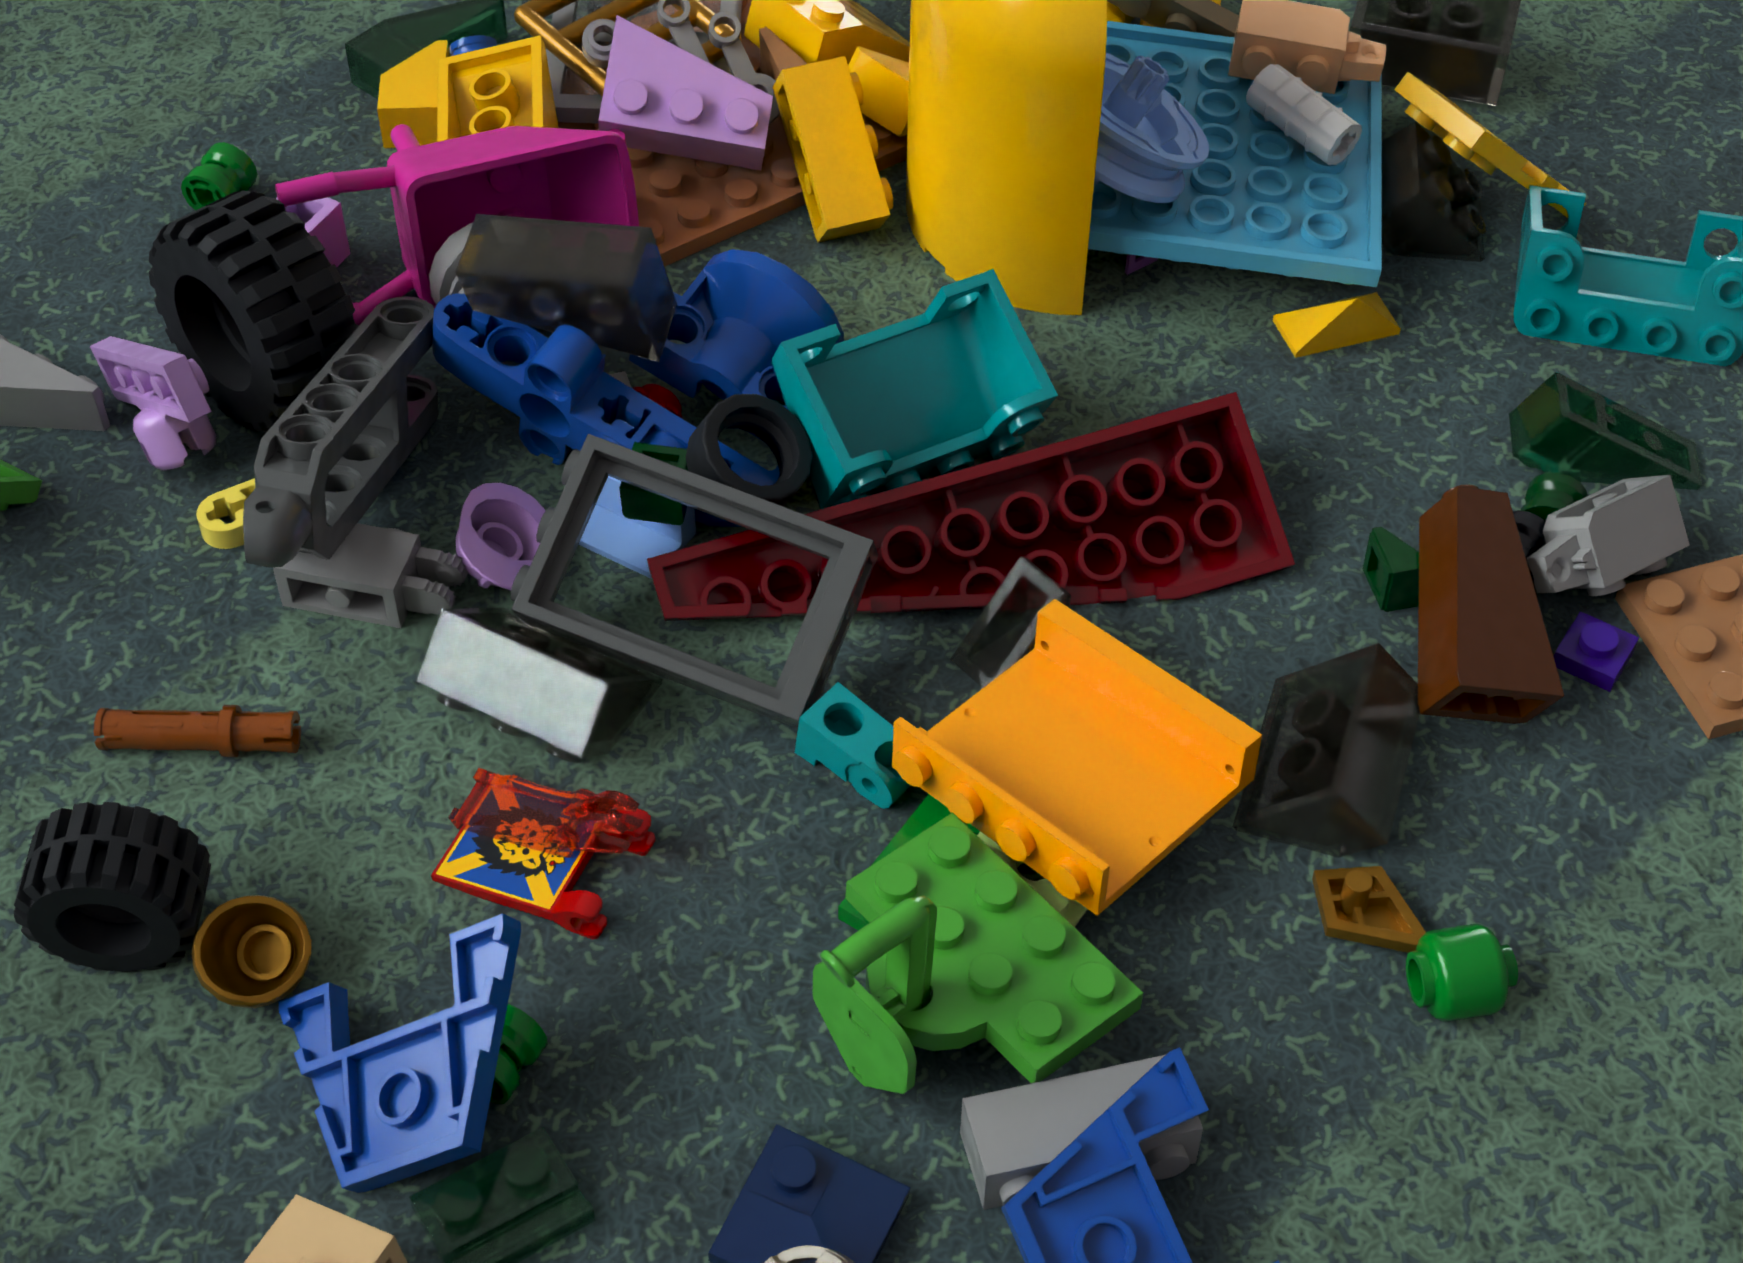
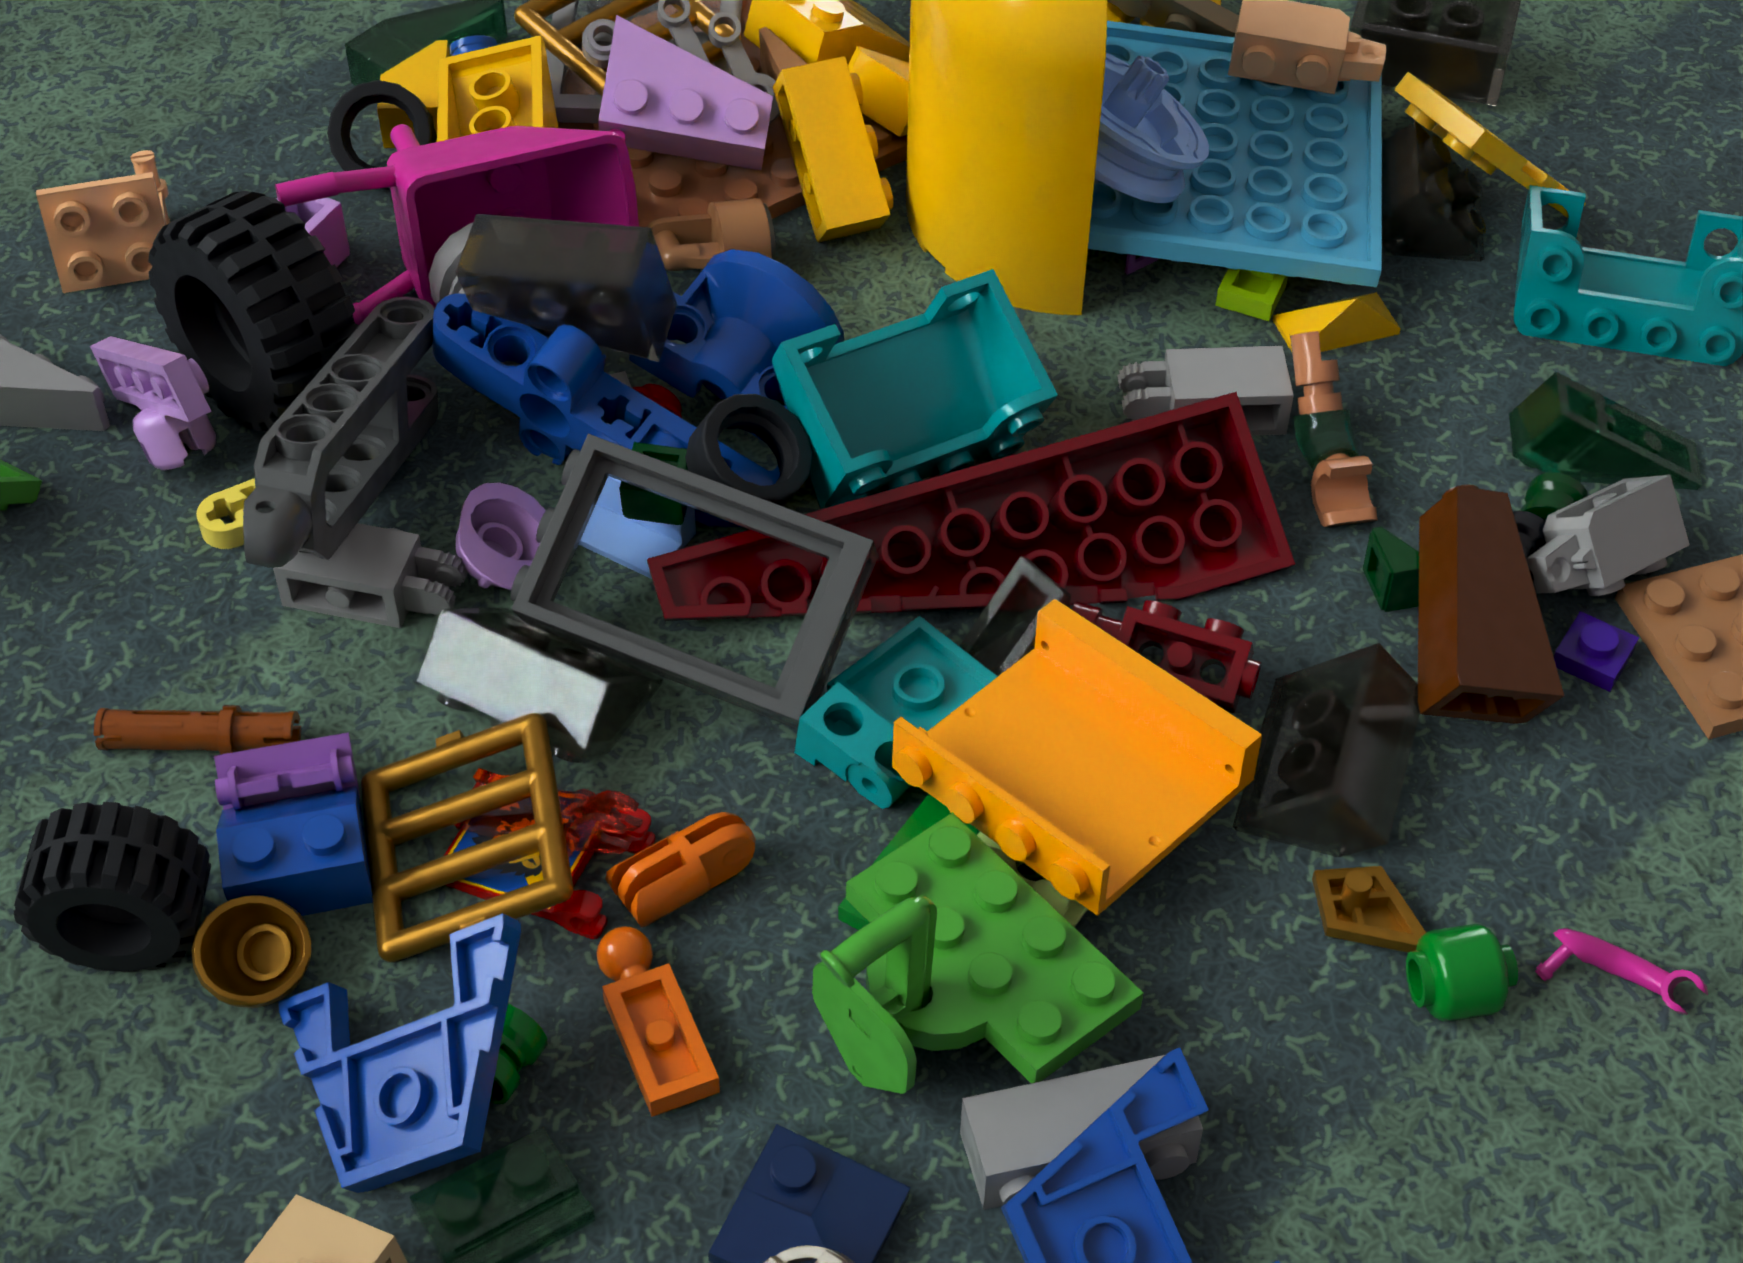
green wheel [181,142,258,210] -> none
white axle [1246,64,1362,165] -> none
none -> light nougat plate [36,150,170,293]
none -> medium lavender hinge [214,732,360,810]
none -> blue slope [216,786,373,916]
none -> black tyre [327,80,437,189]
none -> pearl gold bar [361,713,573,962]
none -> orange plate [597,926,720,1117]
none -> orange arm [605,812,756,928]
none -> medium nougat piece [642,198,776,271]
none -> teal plate [827,616,998,731]
none -> dark red brick [1072,600,1262,713]
none -> light grey hinge [1117,346,1294,436]
none -> lime plate [1215,268,1288,321]
none -> nougat piece [1290,331,1378,527]
none -> dark pink piece [1535,928,1708,1015]

